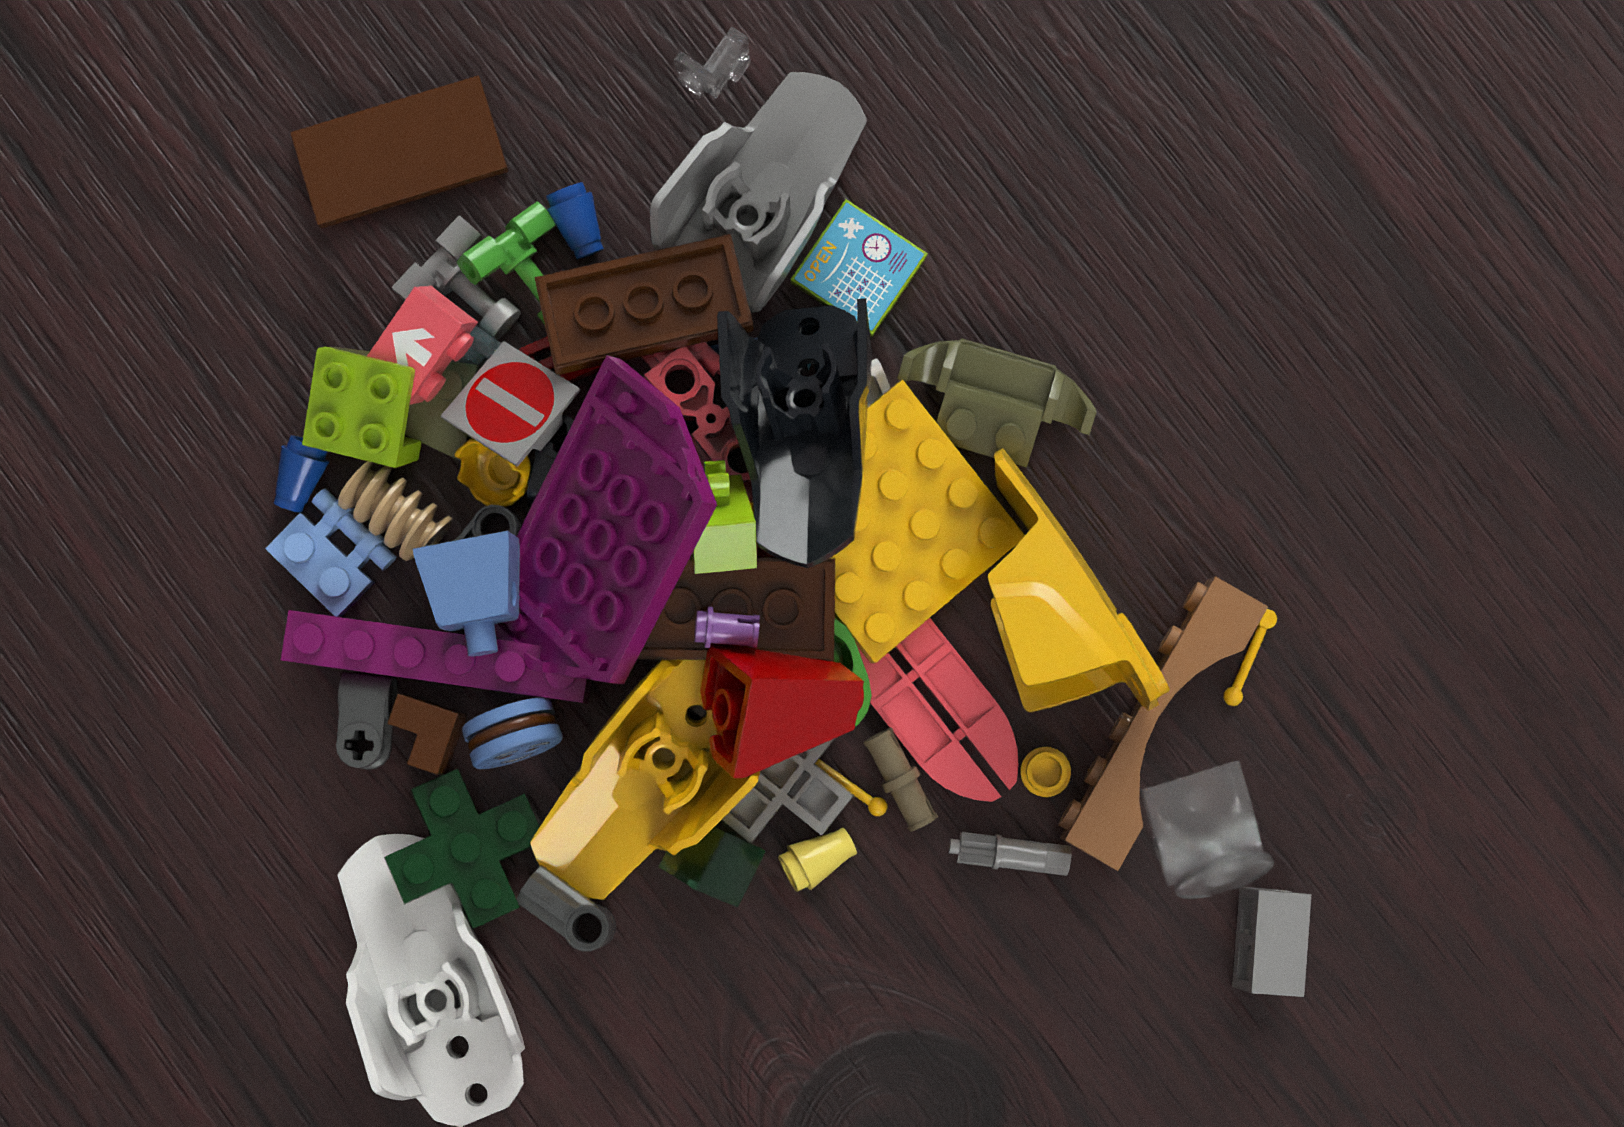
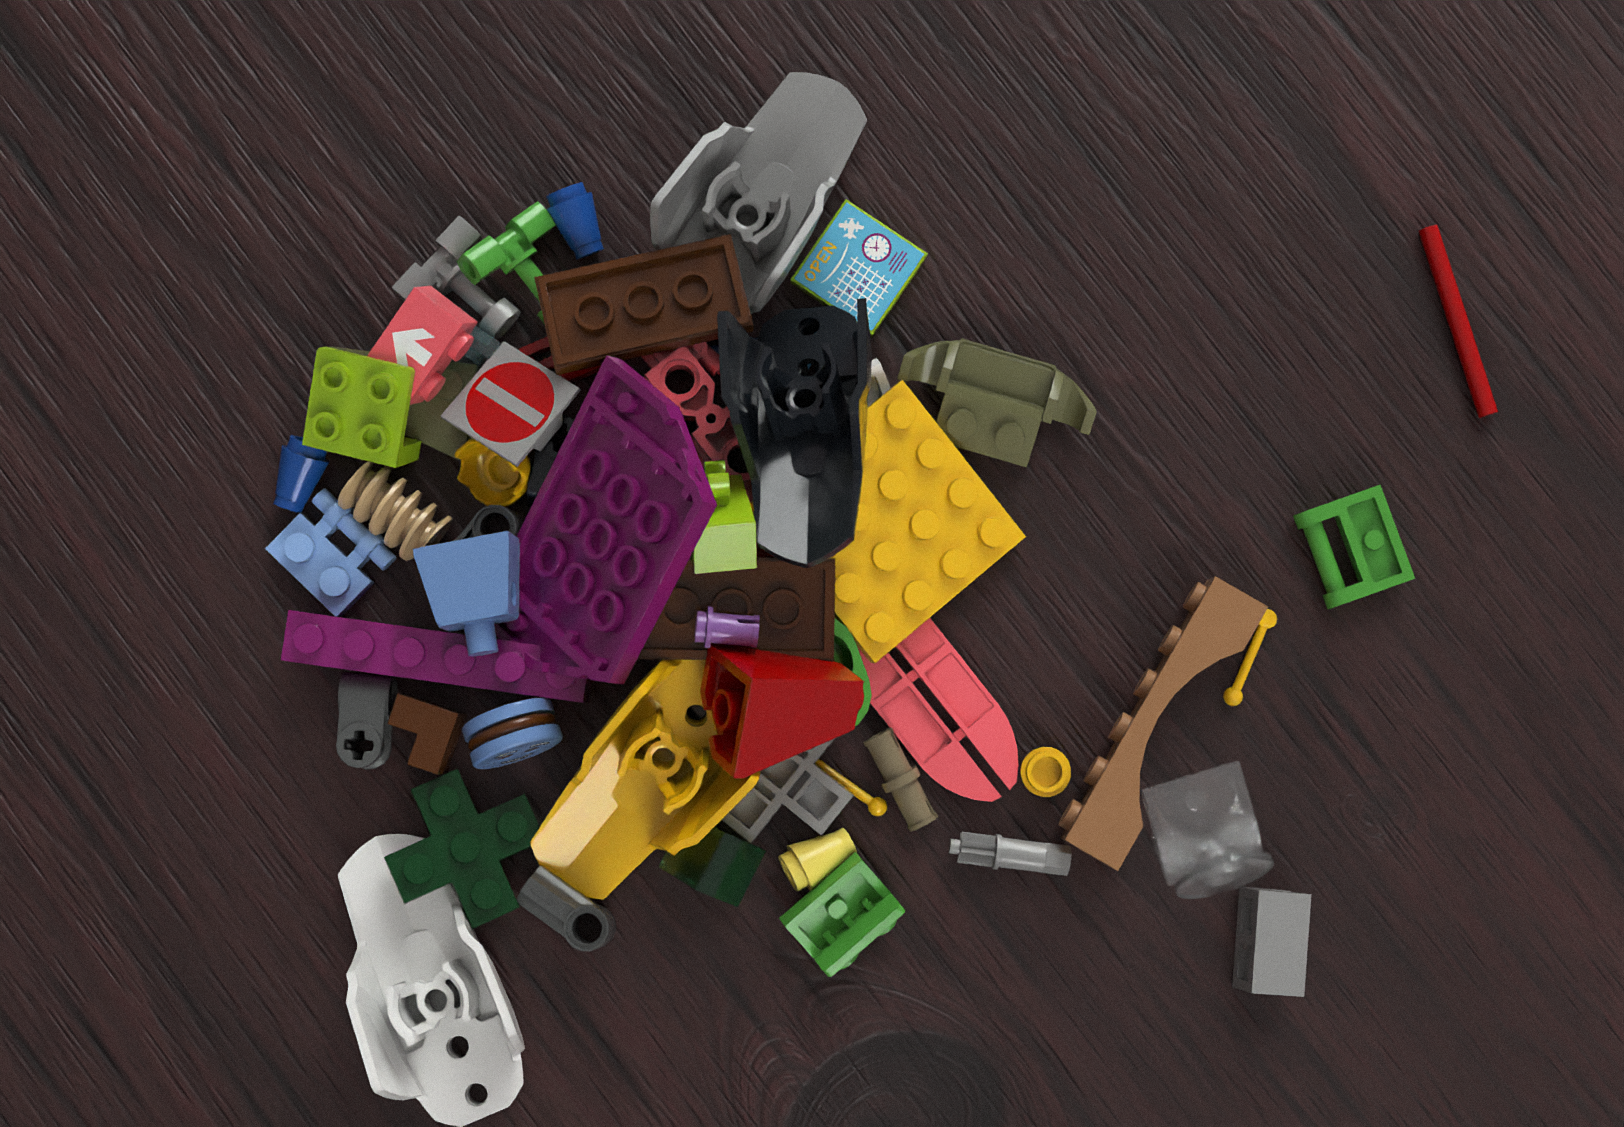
reddish brown tile [290,75,509,229] -> none
clear bracket [674,26,751,99] -> none
yellow piece [988,448,1170,712] -> none
none -> bright green bracket [779,852,905,977]
none -> bright green plate [1293,485,1415,610]
none -> red bar [1418,224,1498,418]

